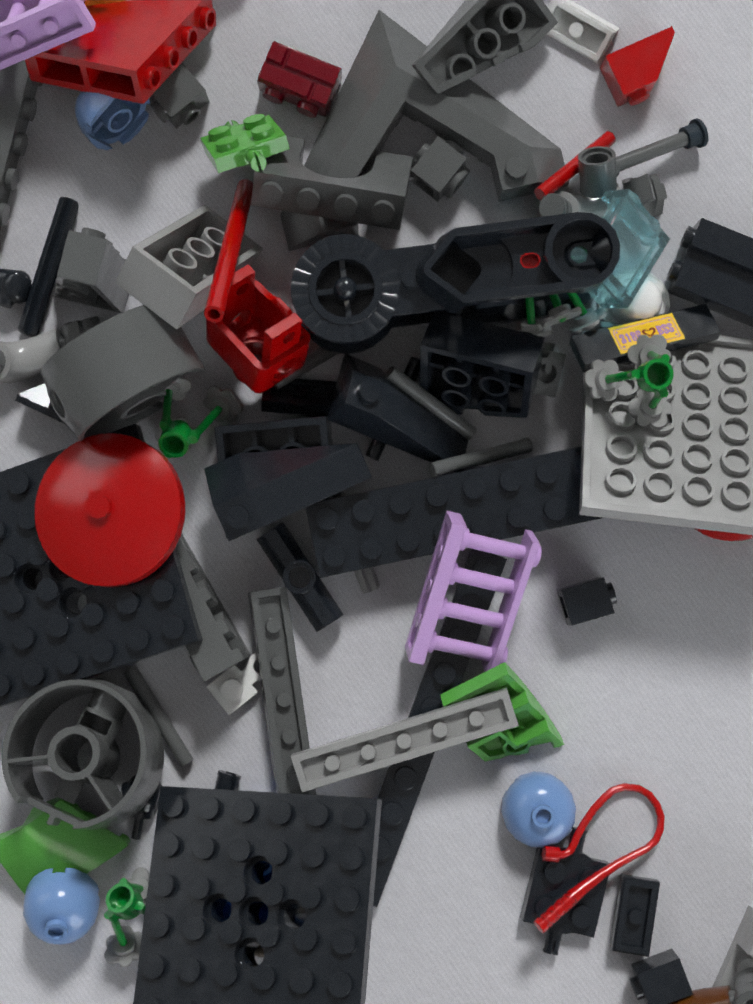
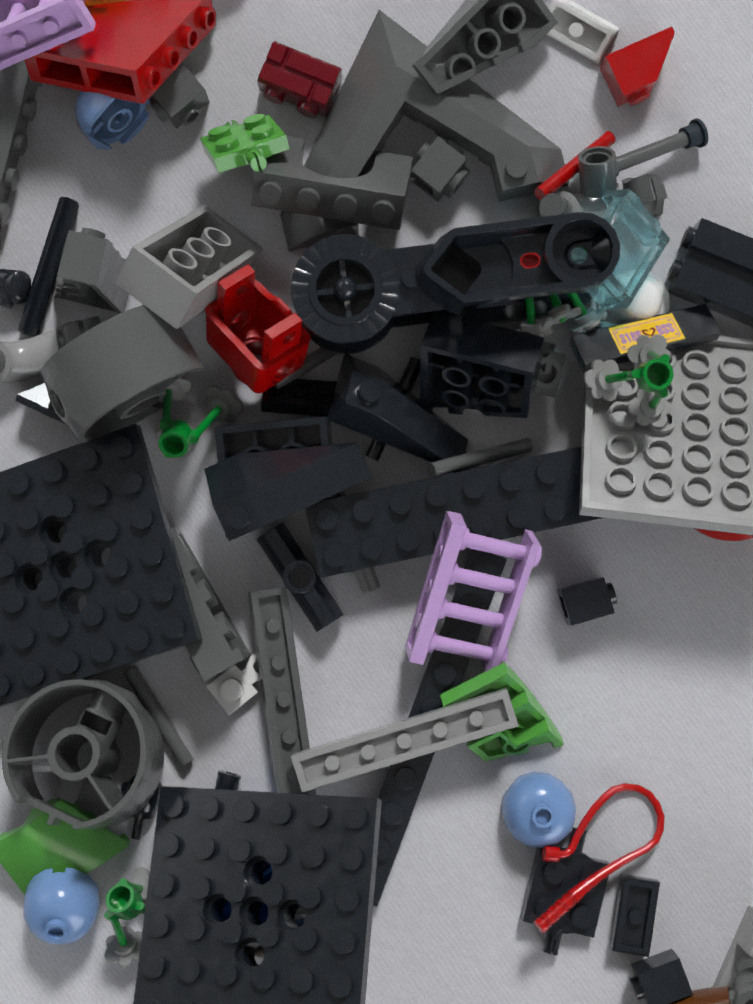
red dish [35,433,185,587] -> none
red piece [204,179,253,322] -> none
dark grey bar [384,366,477,440] -> none

